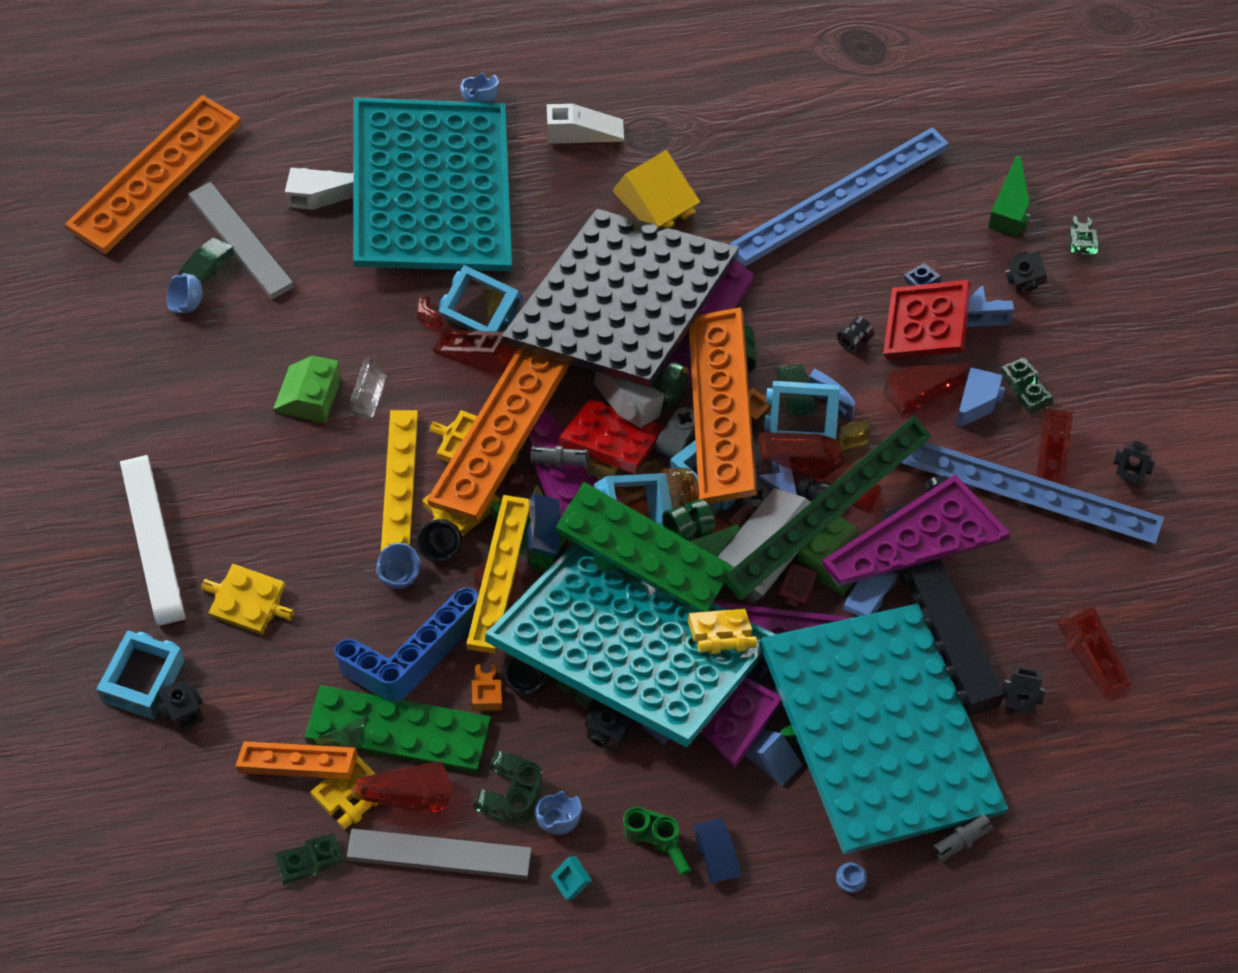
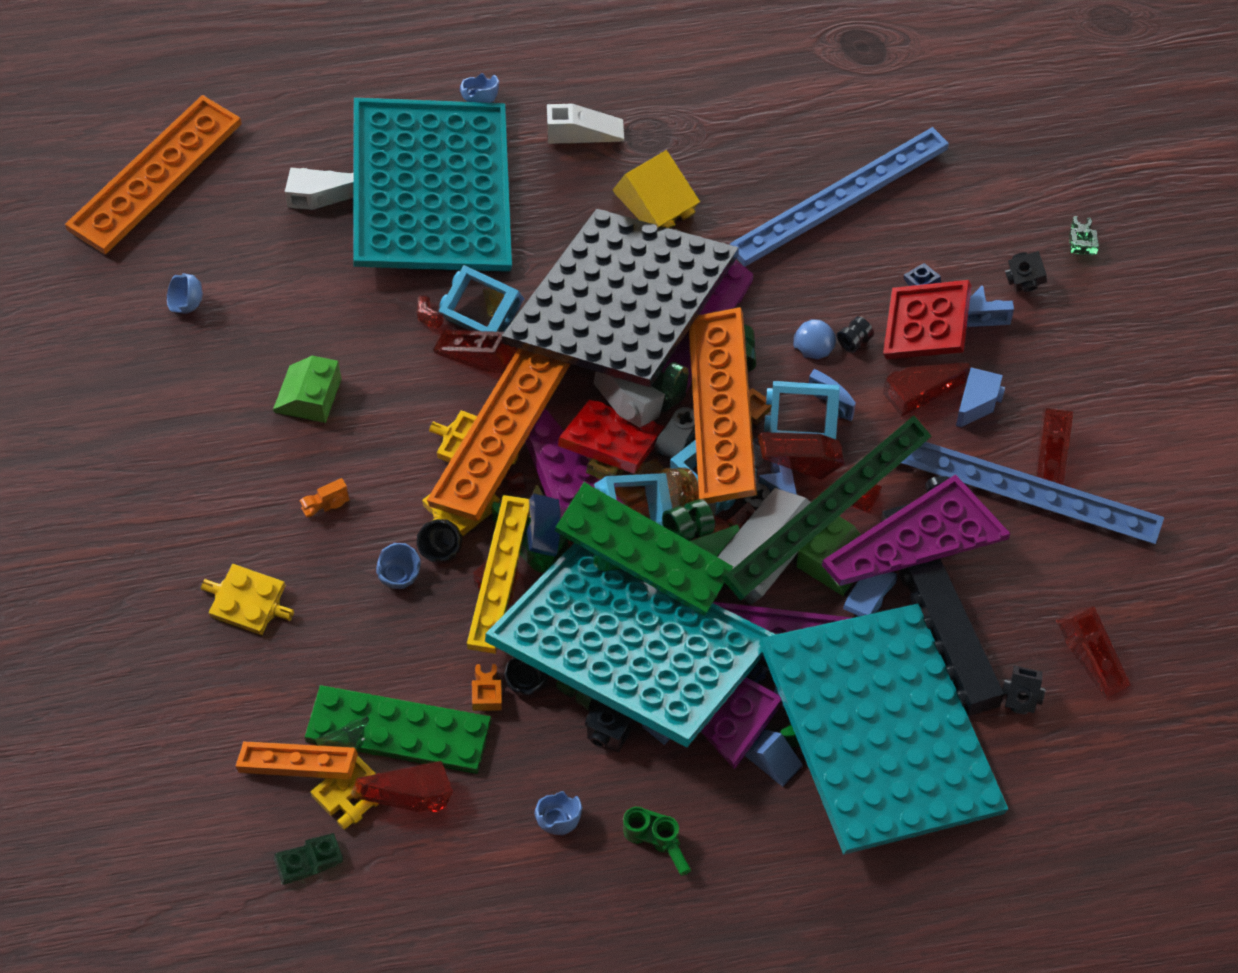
medium azure window [96,630,185,720] -> none
white beam [120,455,186,627] -> none
black brick [158,680,204,733] -> none
clear green slope [179,238,234,283] -> none
light grey tile [189,182,294,300] -> none
blue beam [334,588,478,702] -> none
light grey tile [347,829,532,880] -> none
clear slope [350,357,386,419] -> none
yellow plate [381,410,418,551] -> none
clear green piece [473,751,543,824] -> none
dark grey pin [531,445,589,468] -> none
teal plate [551,856,592,900] -> none
yellow plate [688,609,757,654] -> none
dark blue slope [693,818,742,883] -> none
clear green slope [776,363,817,418] -> none
dark red bracket [778,563,818,607] -> none
black wheel [796,473,832,502] -> none
medium blue plate [836,863,867,893] -> none
clear yellow plate [839,420,871,450] -> none
dark grey pin [932,814,993,862] -> none
green slope [988,156,1031,237] -> none
clear green slope [1001,357,1053,414] -> none
black brick [1113,441,1156,483] -> none
none -> orange plate [300,478,349,518]
none -> medium blue hair [793,319,836,359]

